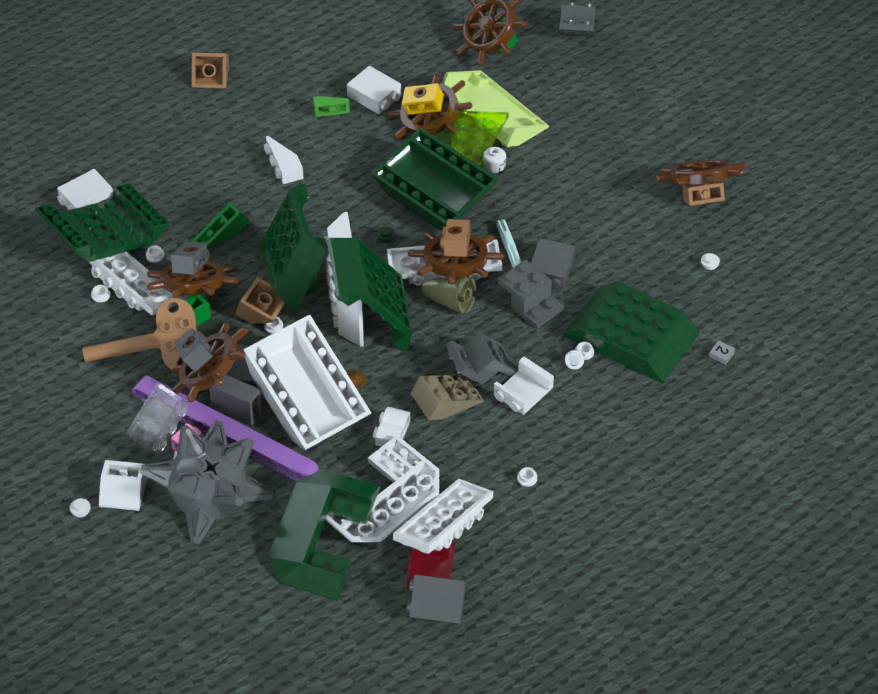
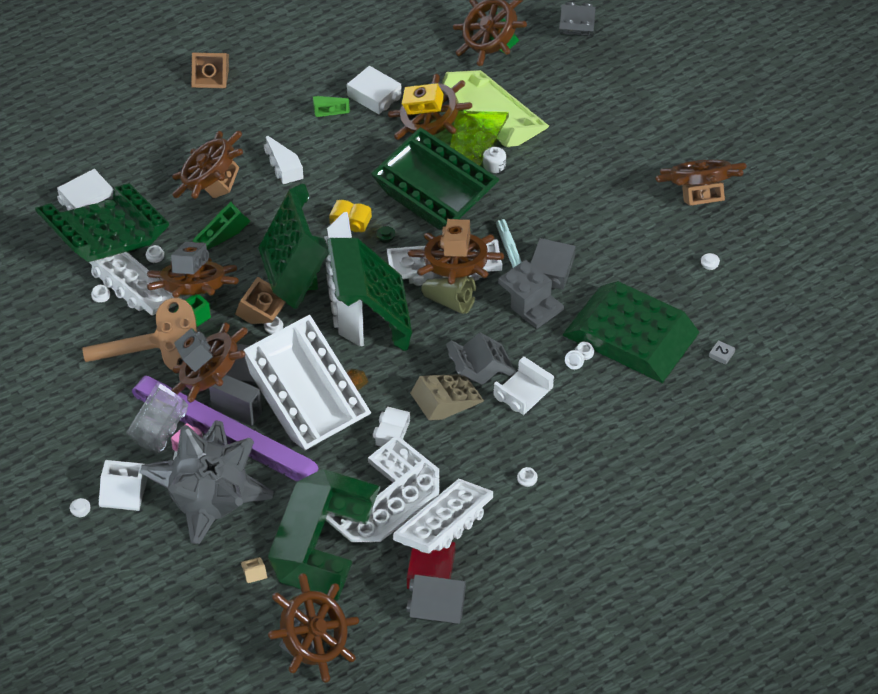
none -> reddish brown brick [172,131,243,199]
none -> tan slope [241,557,267,583]
none -> reddish brown brick [268,573,359,683]
none -> yellow brick [329,200,372,232]

